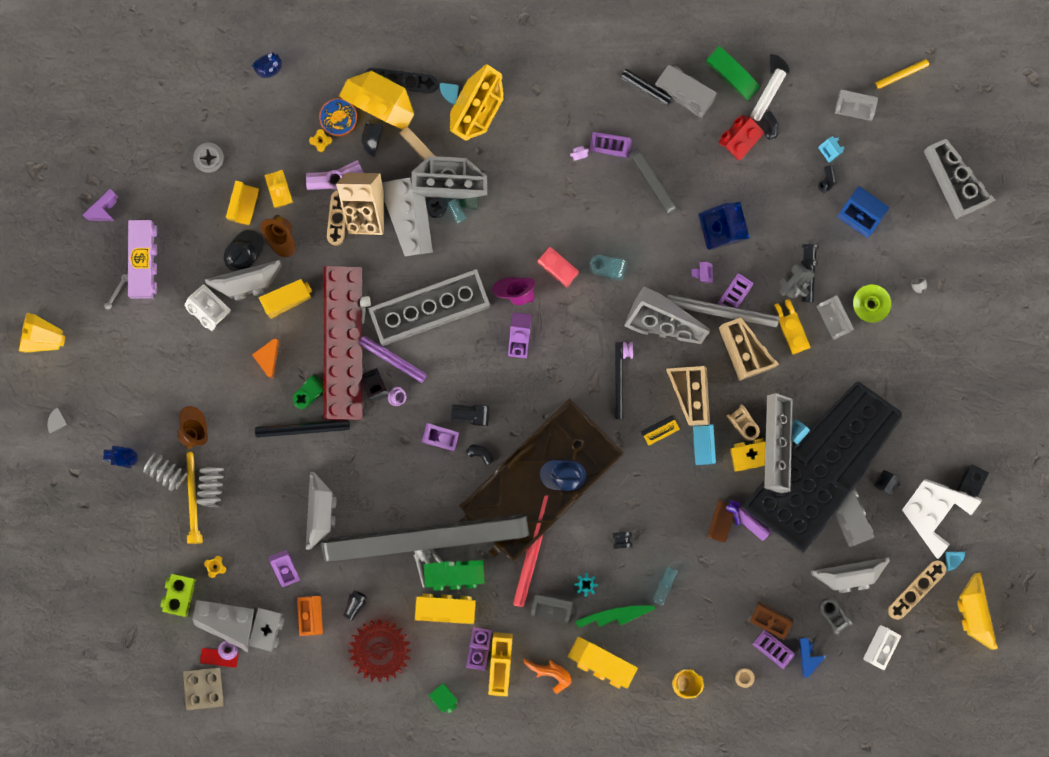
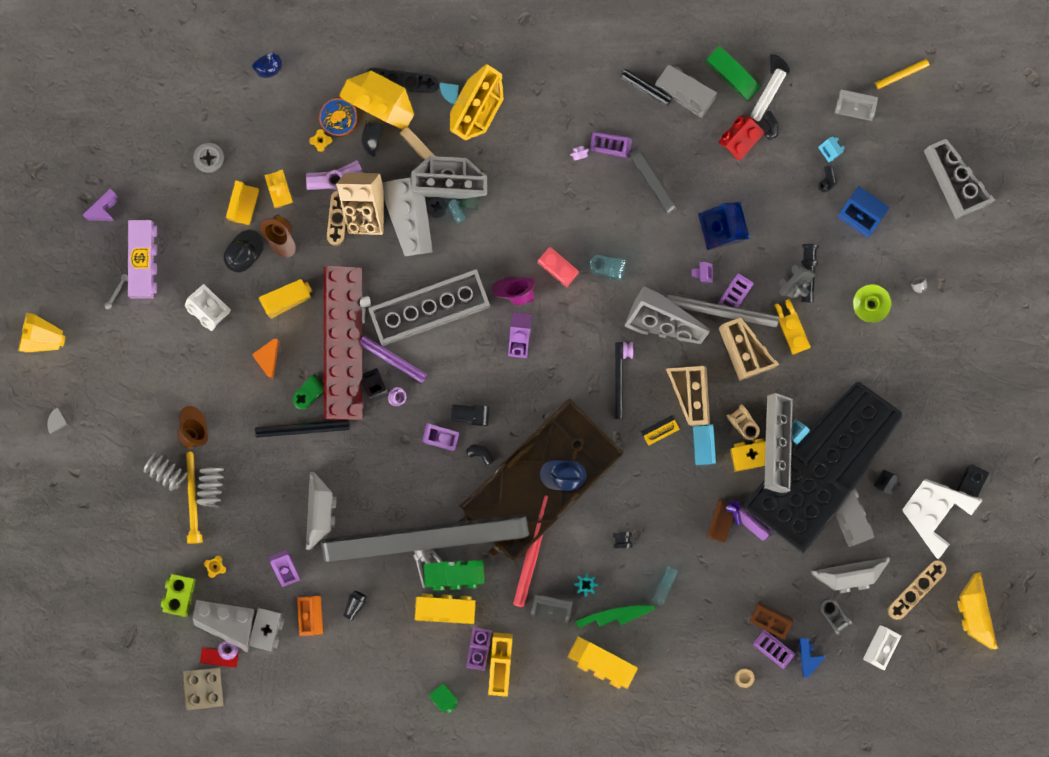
clear blue hips [103,446,138,468] -> none
light grey wedge [205,260,282,301] -> none
clear red gear [348,619,412,683] -> none
orange piece [524,659,572,694] -> none
yellow hair [672,669,704,699] -> none
light grey hinge [816,295,854,340] -> none
medium azure tile [945,552,965,571] -> none

